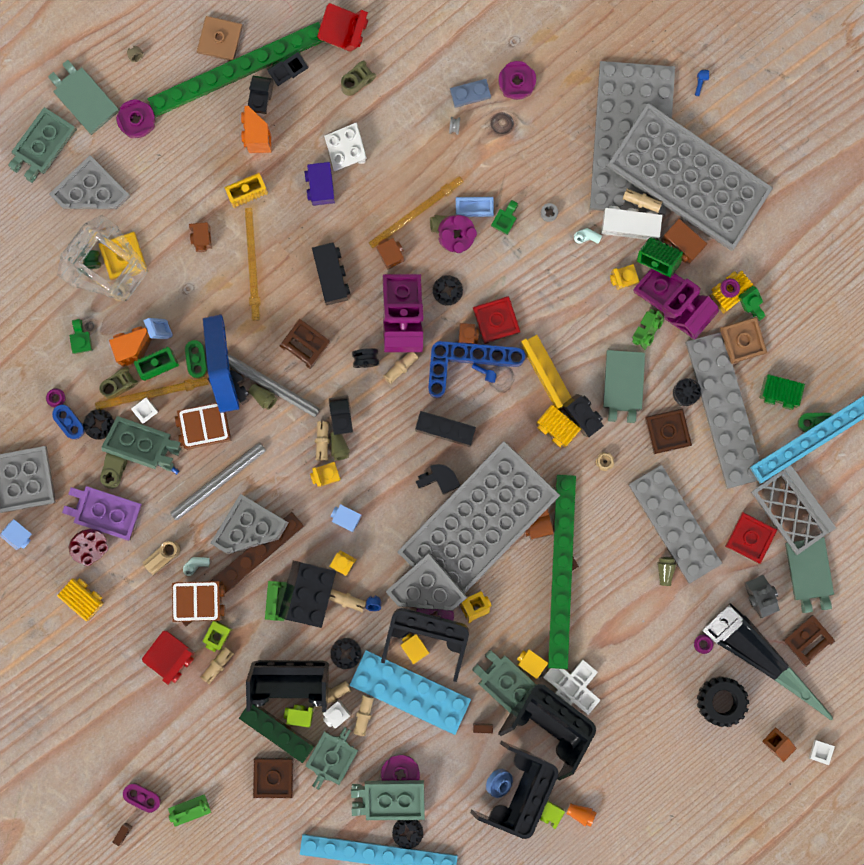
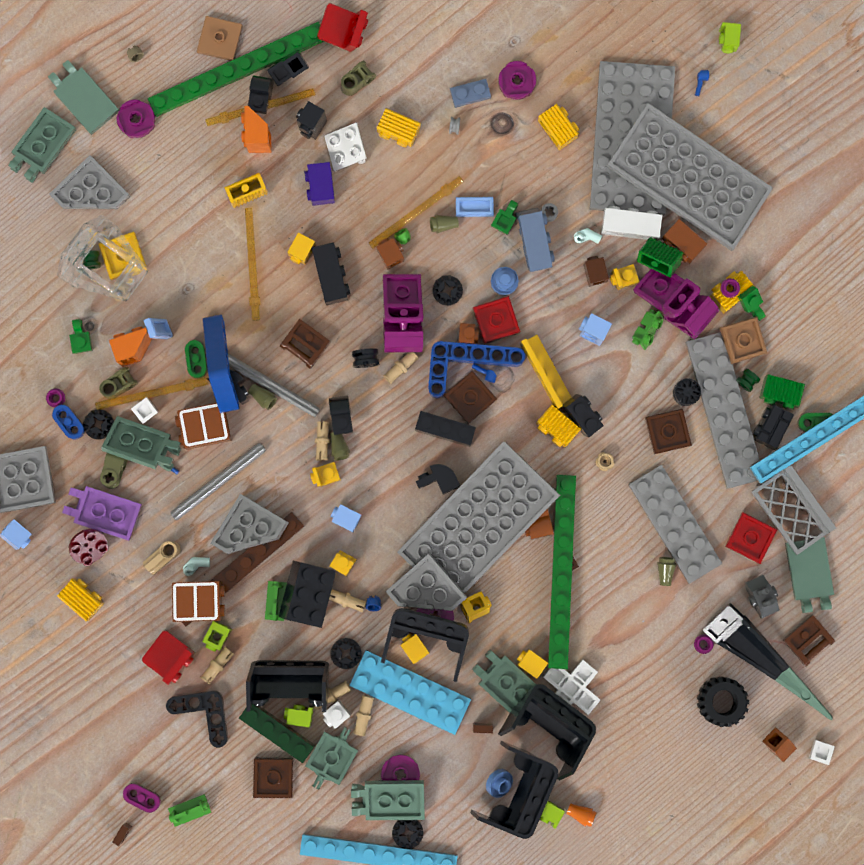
green brick [134,347,179,381] -> none
dark orange brick [189,222,212,252] -> none
magenta plate [438,215,477,253] -> none
sand green tile [603,350,645,423] -> none
tan pin [622,188,662,213] -> none
none -> black beam [166,691,228,748]
none -> clear yellow bar [205,88,316,126]
none -> yellow brick [287,232,316,265]
none -> black brick [296,101,327,140]
none -> yellow brick [377,108,421,147]
none -> bright green hinge [394,228,411,244]
none -> reddish brown tile [443,371,497,424]
none -> medium blue plate [490,267,519,296]
none -> sand blue wedge [515,208,555,272]
none -> yellow brick [538,104,579,150]
none -> light blue brick [578,313,612,346]
none -> reddish brown brick [583,256,609,287]
none -> lime brick [719,22,741,54]
none -> dark green wheel [736,368,760,392]
none -> black brick [753,404,794,450]

